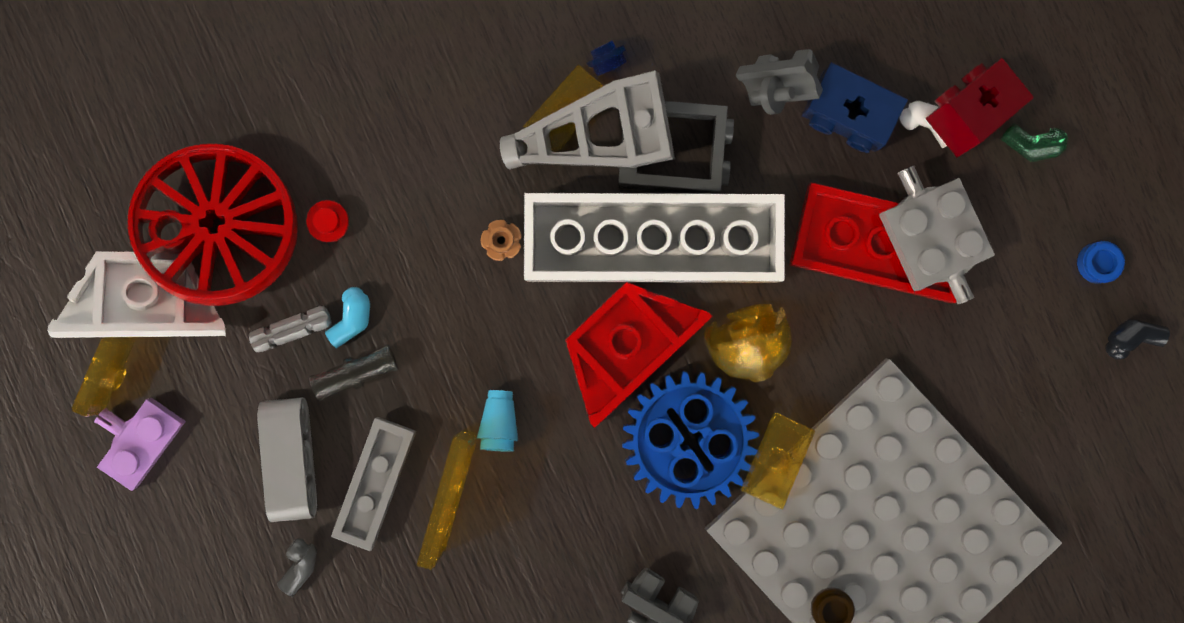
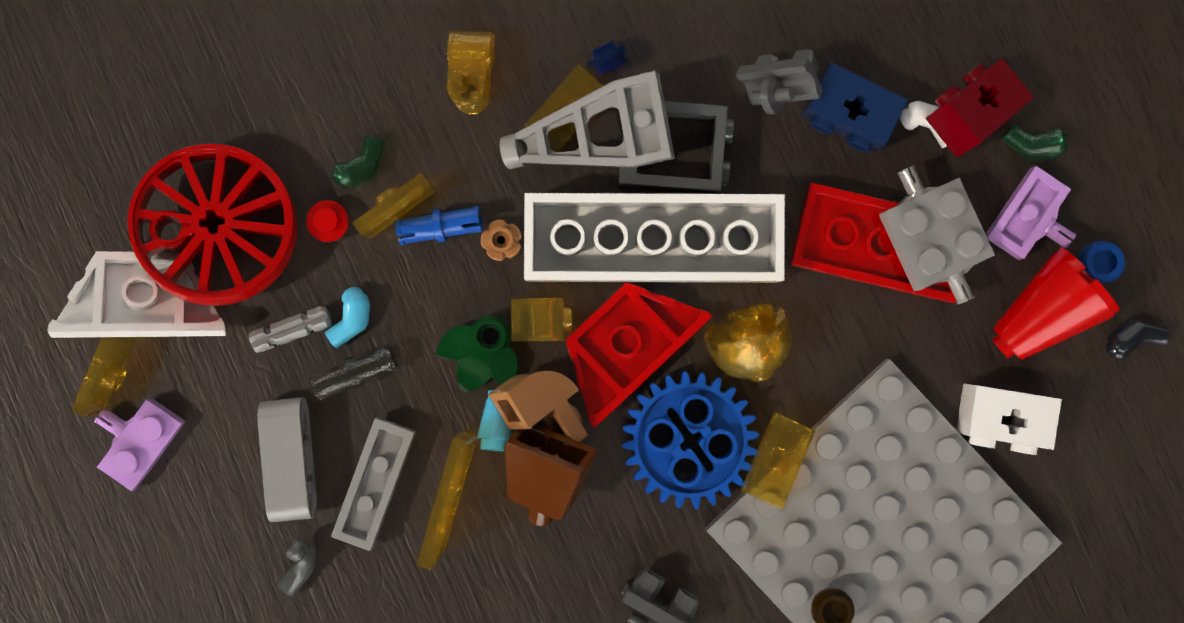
none -> clear green arm [331,136,385,188]
none -> clear yellow plate [352,173,436,238]
none -> blue pin [395,205,484,246]
none -> dark green plate [436,315,518,392]
none -> clear yellow piece [447,30,494,115]
none -> medium nougat brick [488,371,588,442]
none -> reddish brown torso [505,424,598,526]
none -> clear yellow brick [511,298,572,341]
none -> white brick [956,383,1062,455]
none -> lavender plate [986,166,1076,260]
none -> red cone [991,247,1120,360]

